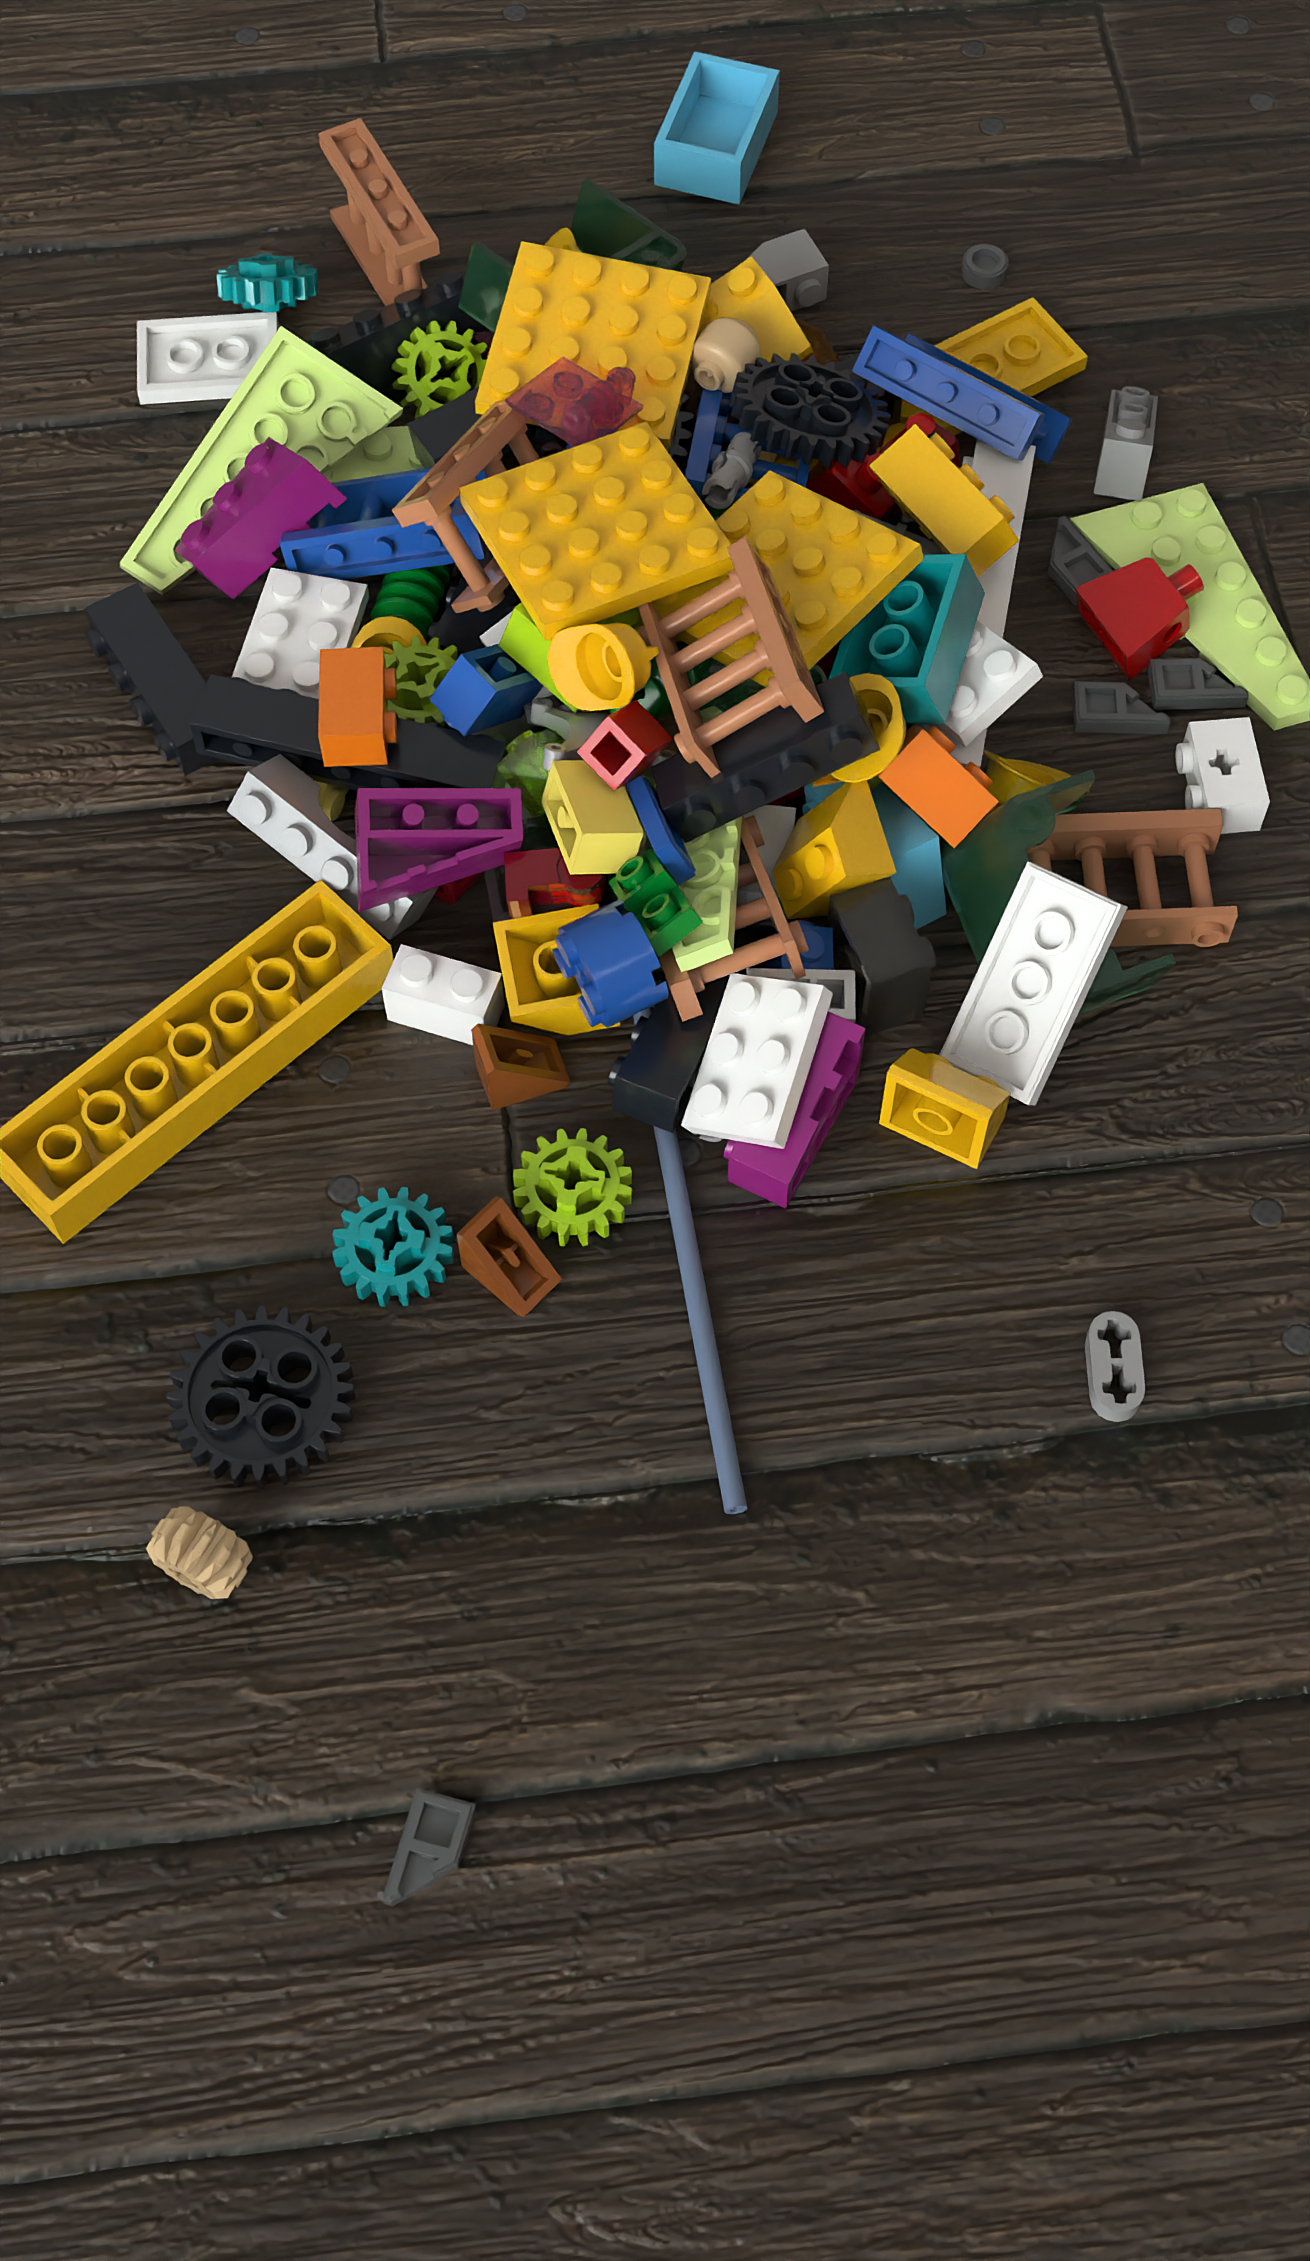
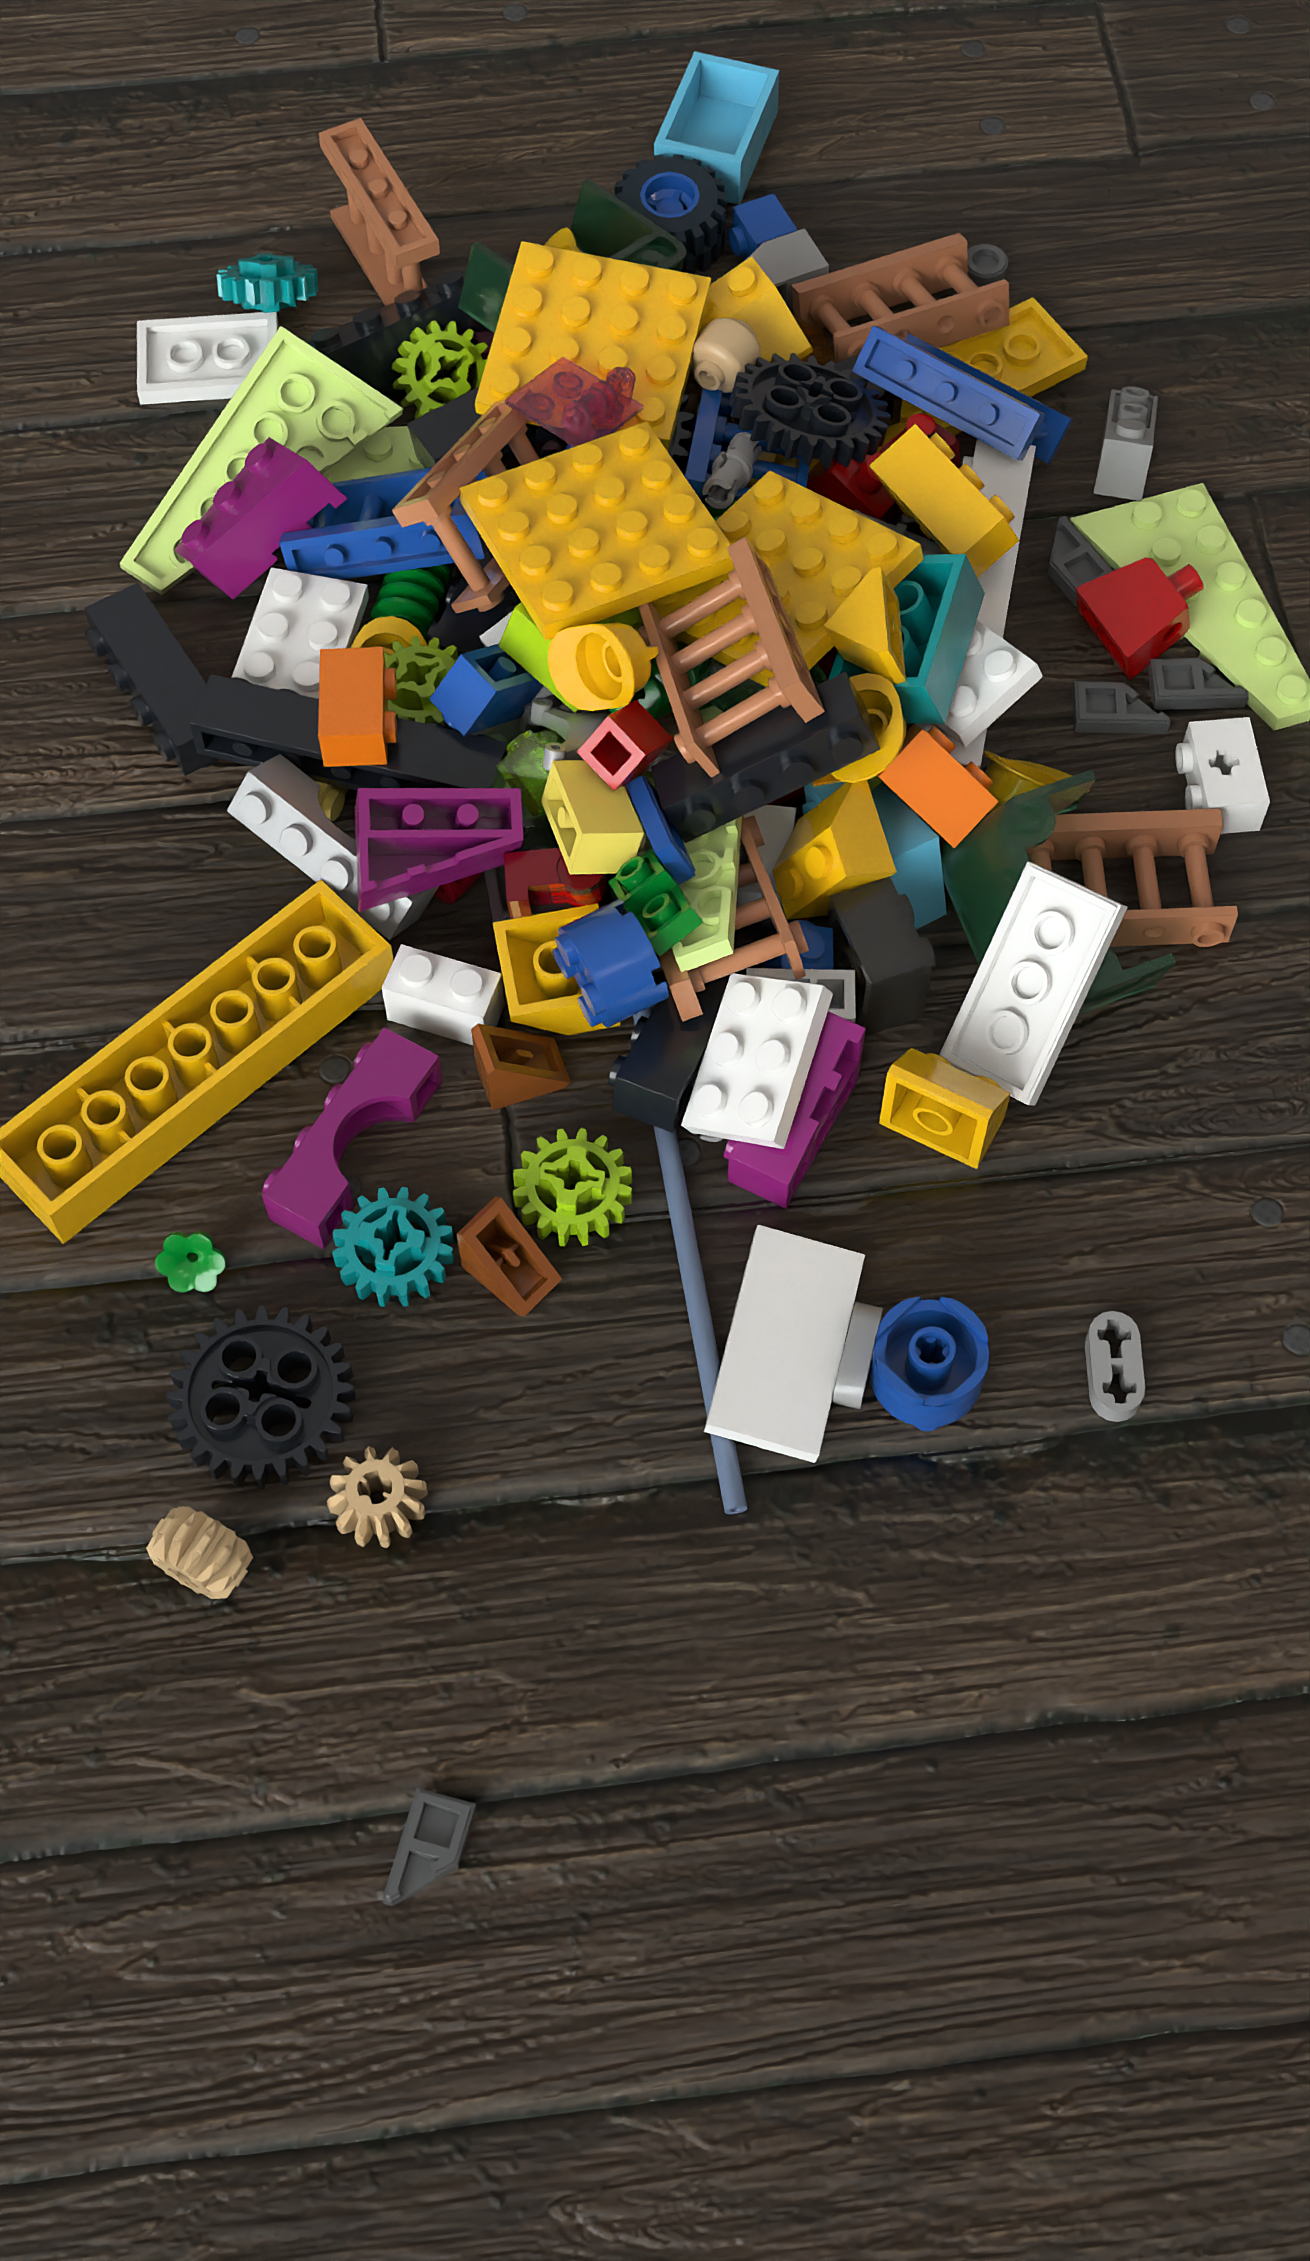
none -> green plant [155,1231,227,1293]
none -> magenta arch [262,1027,443,1250]
none -> tan gear [327,1446,428,1548]
none -> black wheel [613,154,727,275]
none -> white tile [704,1225,865,1463]
none -> blue brick [728,193,798,261]
none -> nougat fence [791,233,1009,363]
none -> yellow slope [823,566,906,685]
none -> light grey beam [832,1302,883,1409]
none -> blue brick [869,1296,990,1431]

